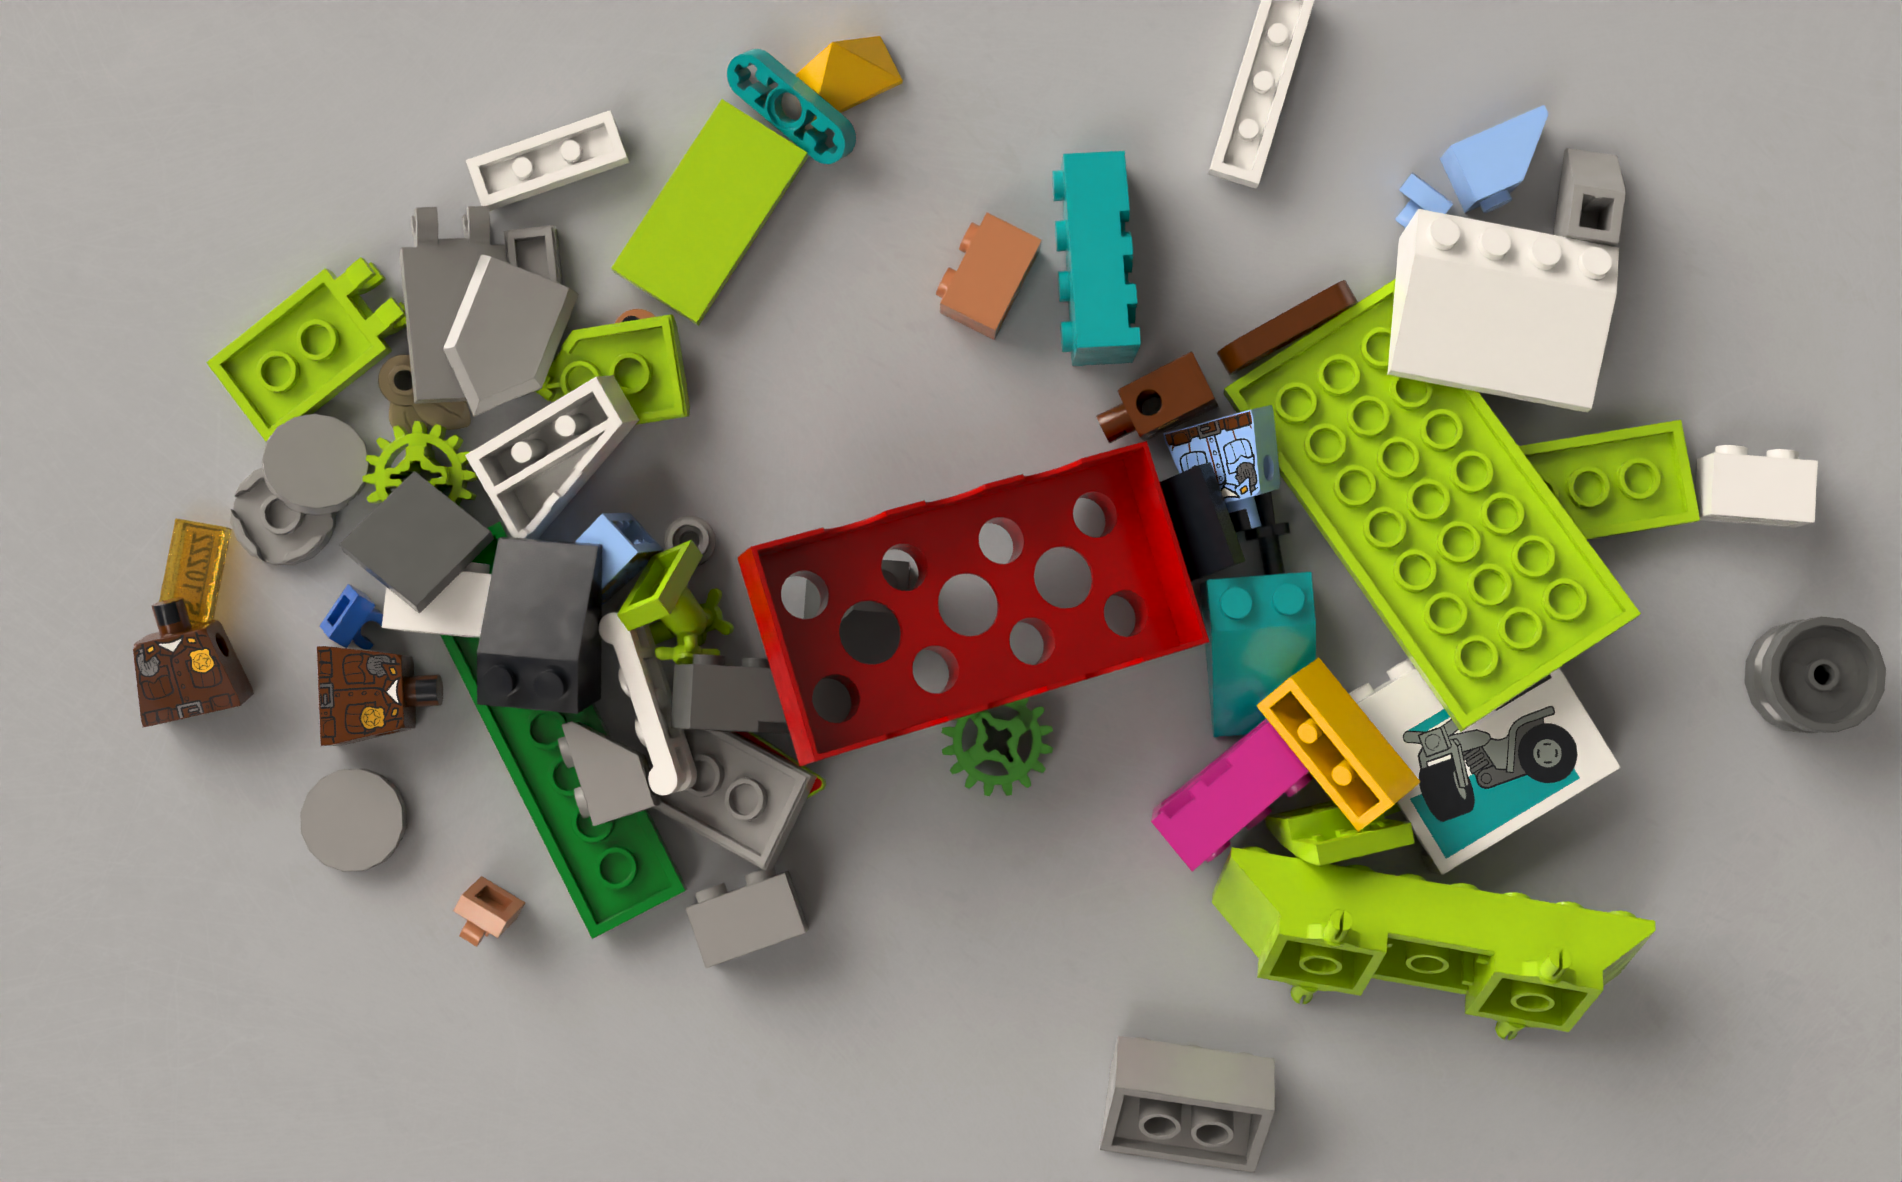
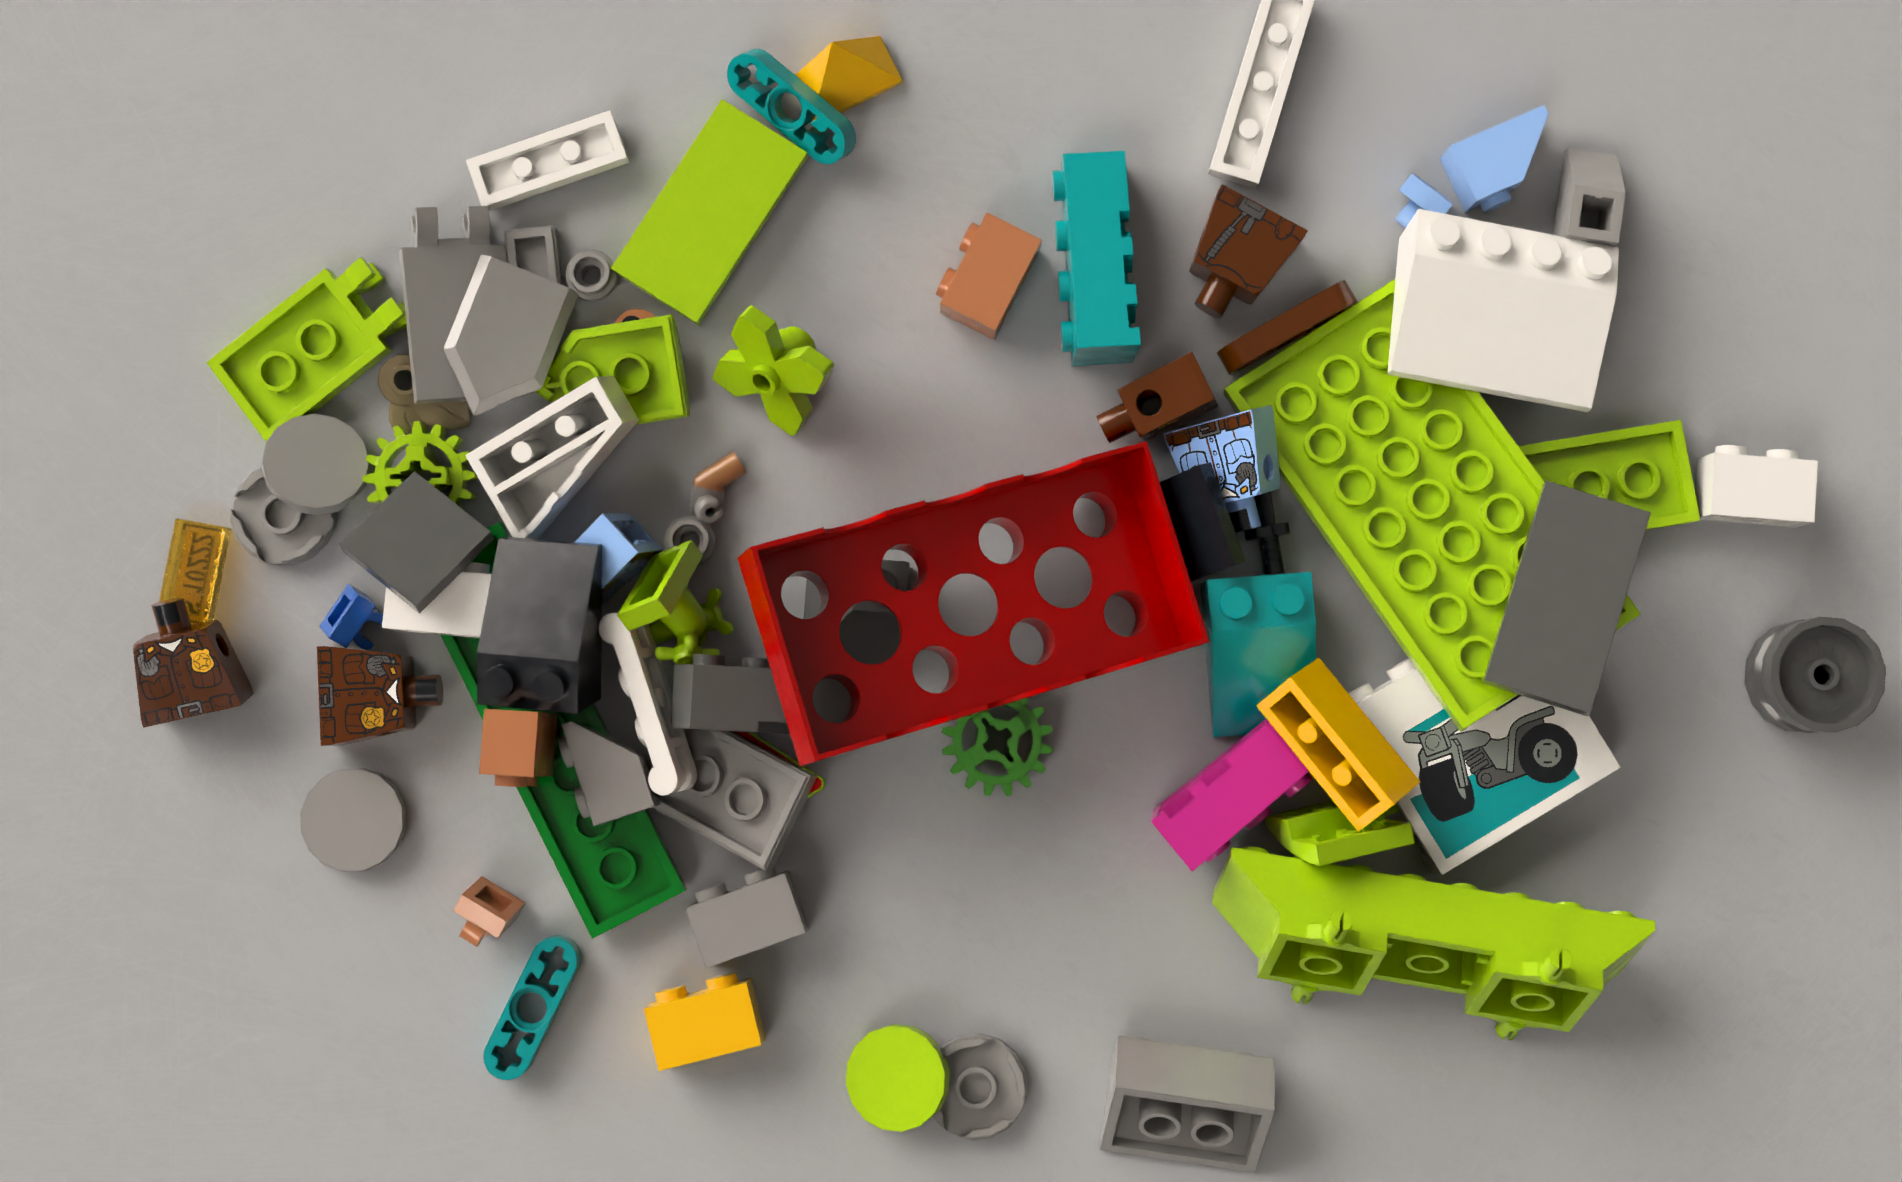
none -> nougat brick [479,709,558,787]
none -> teal beam [483,935,581,1080]
none -> light grey plate [566,250,617,301]
none -> yellow brick [644,972,766,1071]
none -> arm [690,451,747,524]
none -> lime plant [712,305,834,436]
none -> lime tile [846,1024,950,1132]
none -> light grey tile [933,1033,1028,1141]
none -> reddish brown torso [1189,184,1308,318]
none -> dark grey tile [1482,481,1651,716]

